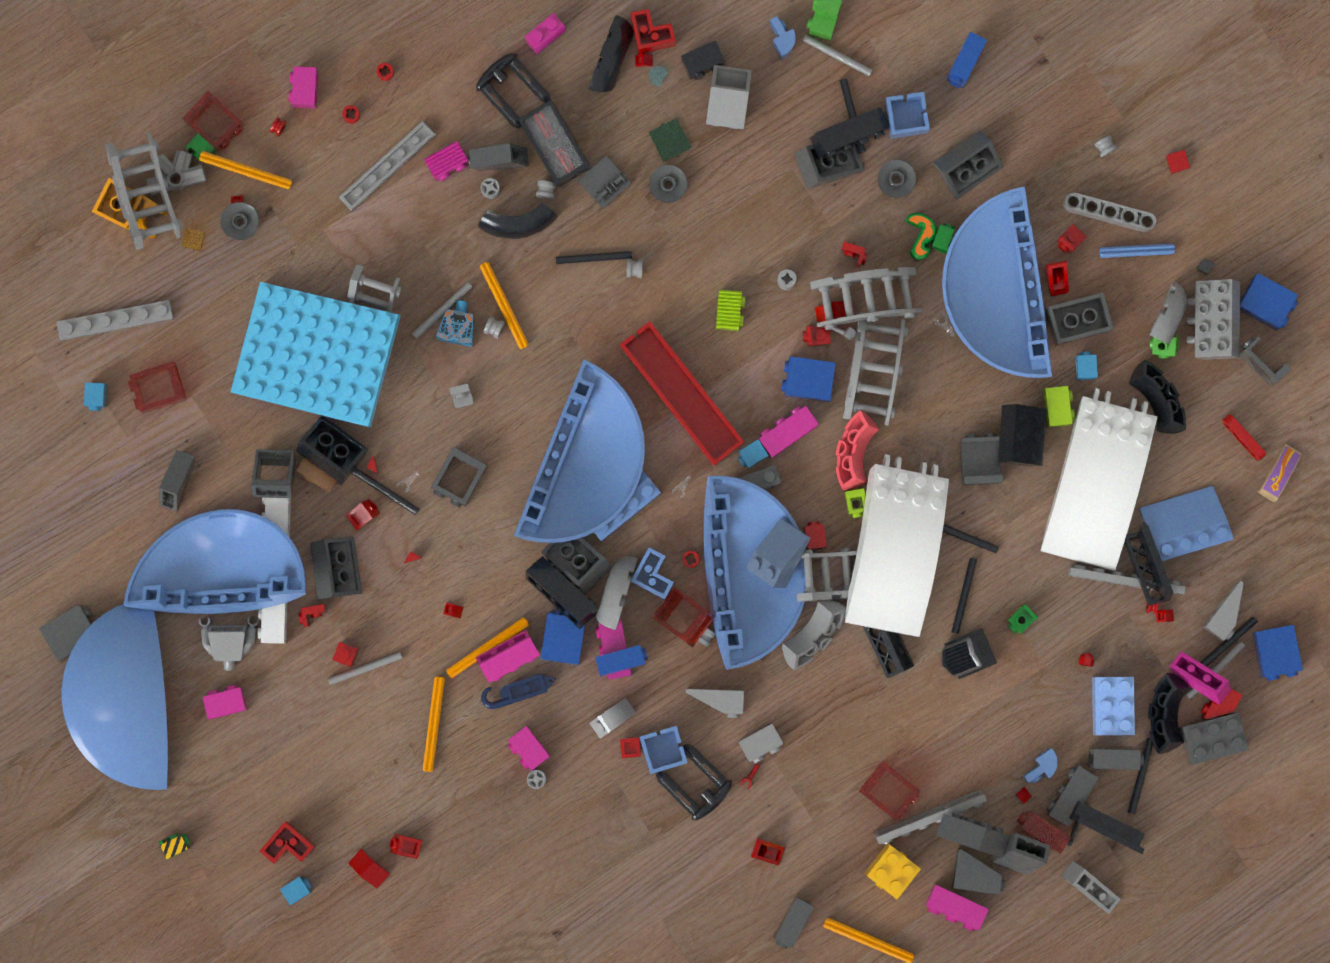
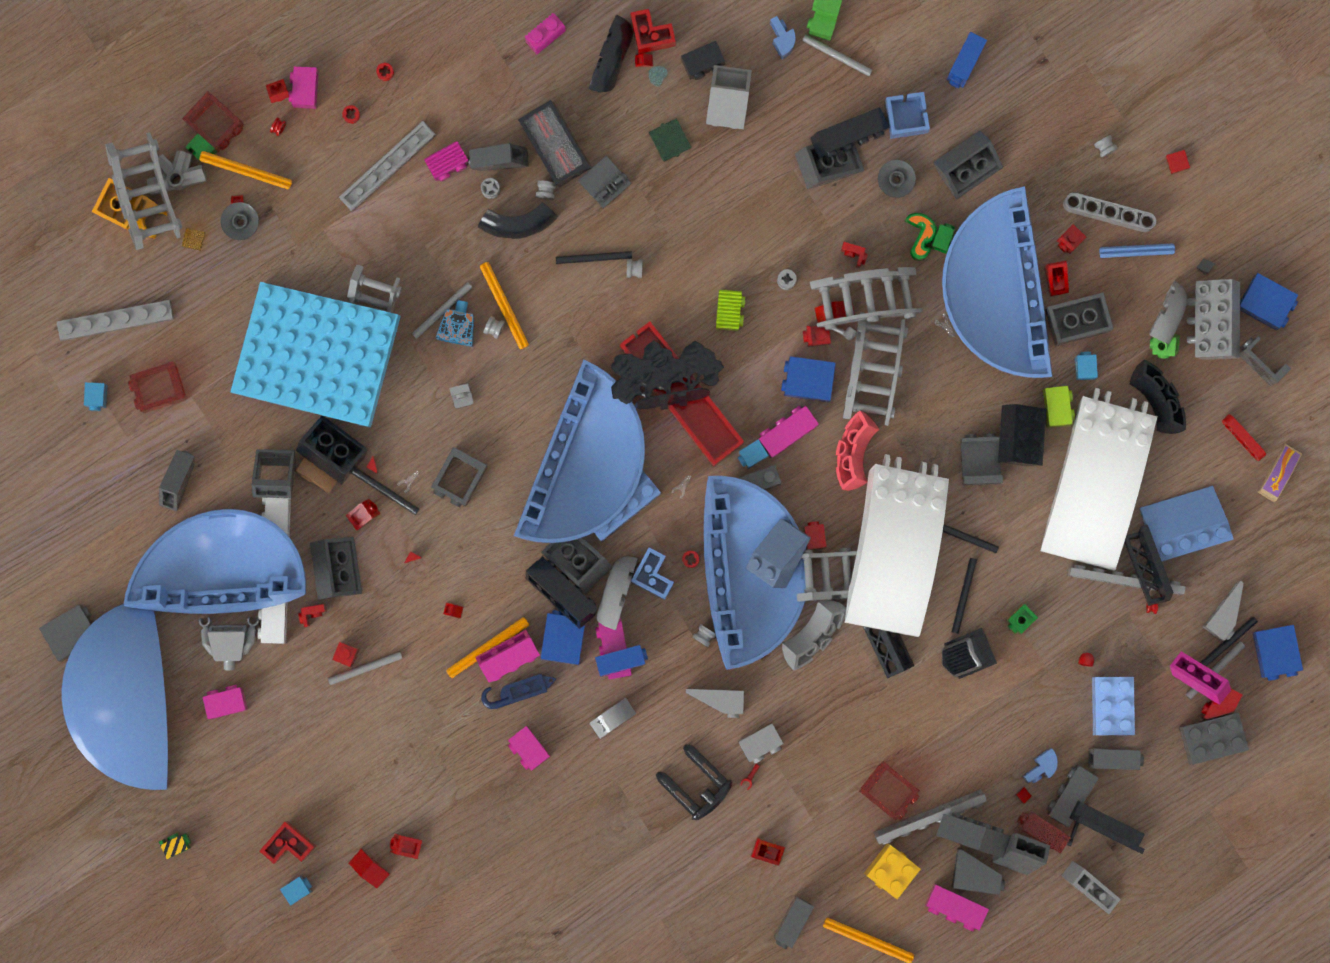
light orange axle [423,676,445,772] -> none
black piece [476,53,551,128] -> none
light grey wheel [527,770,546,789] -> none
red plate [620,737,641,759] -> none
medium blue piece [639,726,688,774] -> none
dark grey dish [649,165,687,203] -> none
clear red window [652,587,715,648] -> none
black bar [840,79,866,154] -> none
lime brick [844,488,866,518] -> none
black bar [1128,738,1153,814] -> none
black brick [1148,673,1189,754] -> none
red piece [1156,609,1174,623] -> none
none -> red bracket [266,79,289,103]
none -> black plant [611,340,724,410]

